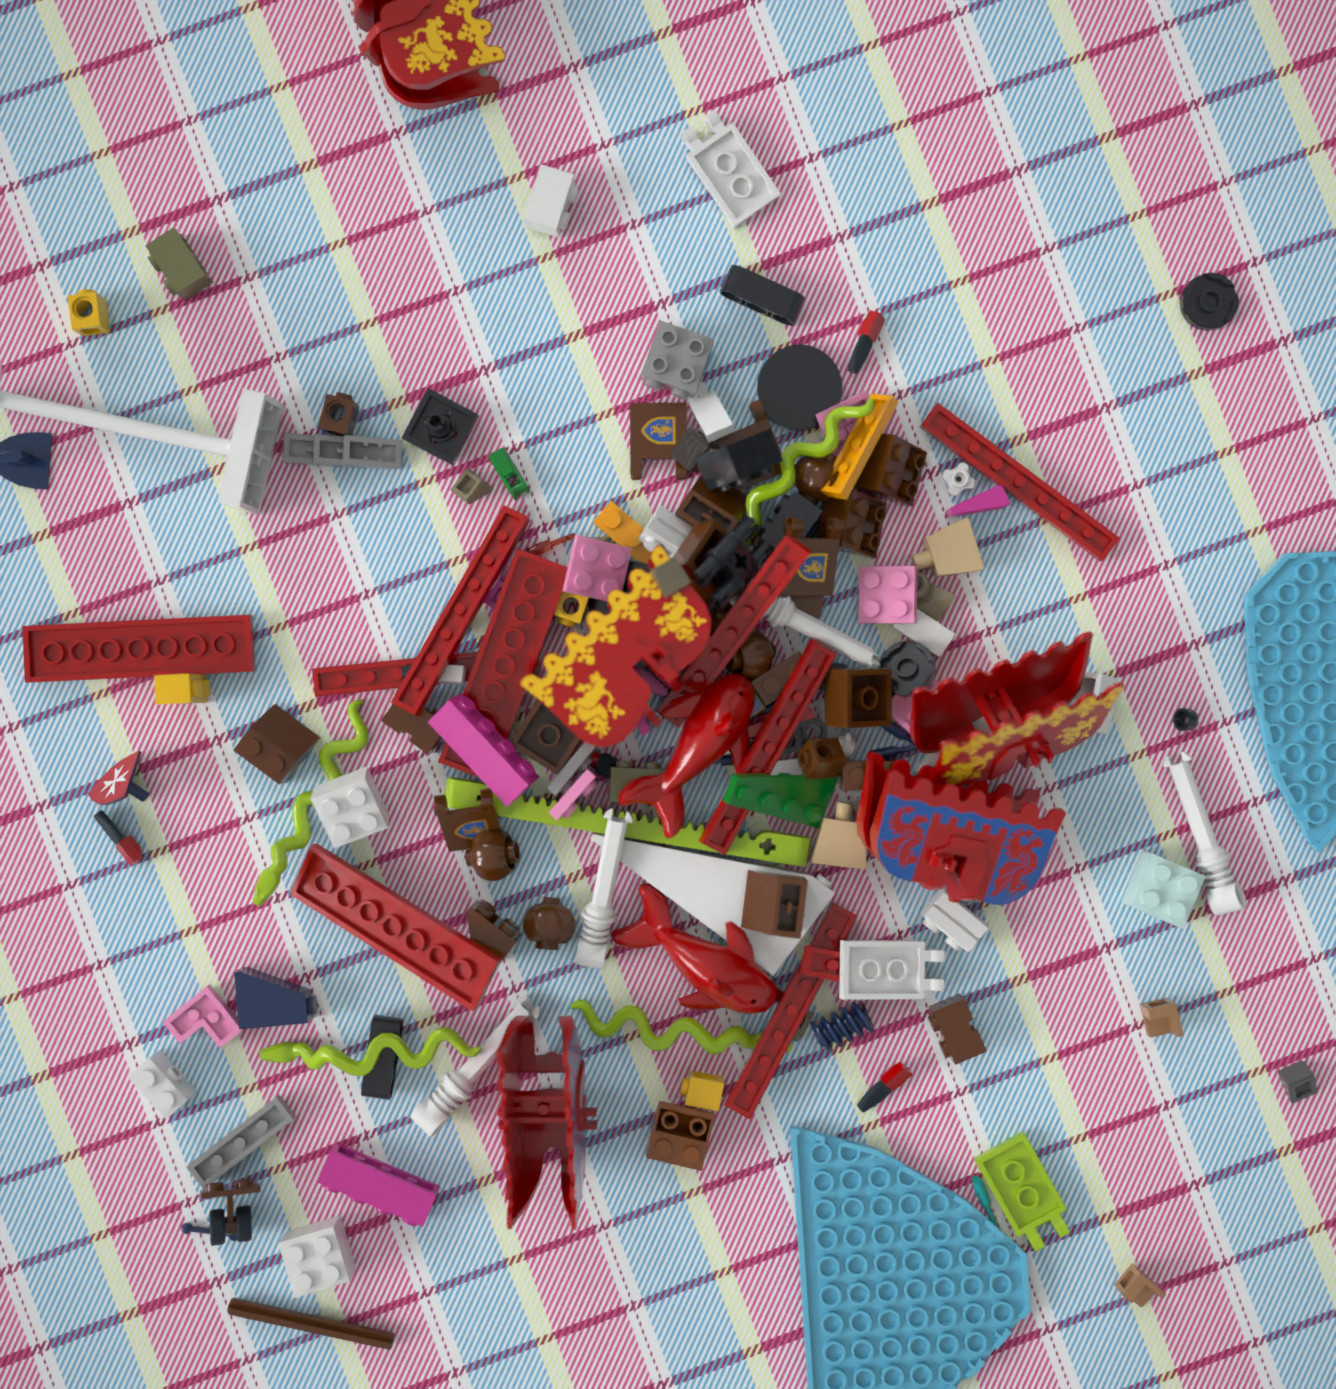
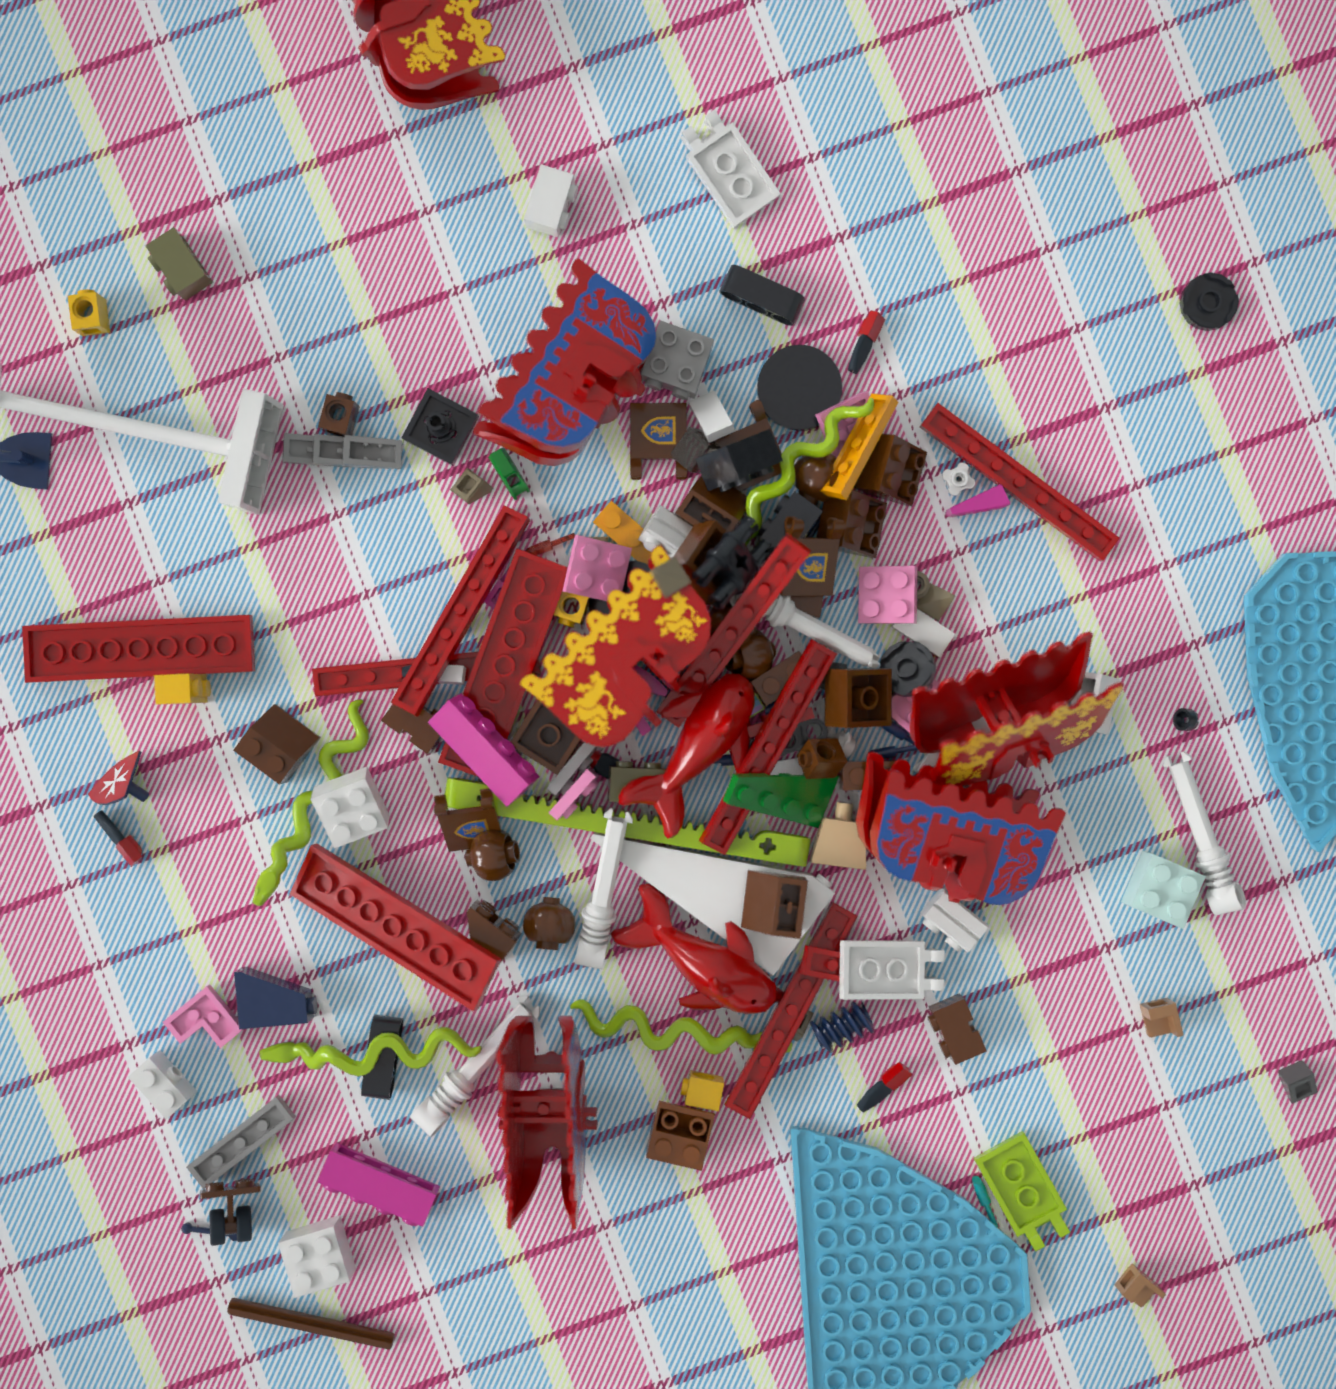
tan torso [911,517,985,578] -> none
none -> red animal [473,258,656,466]

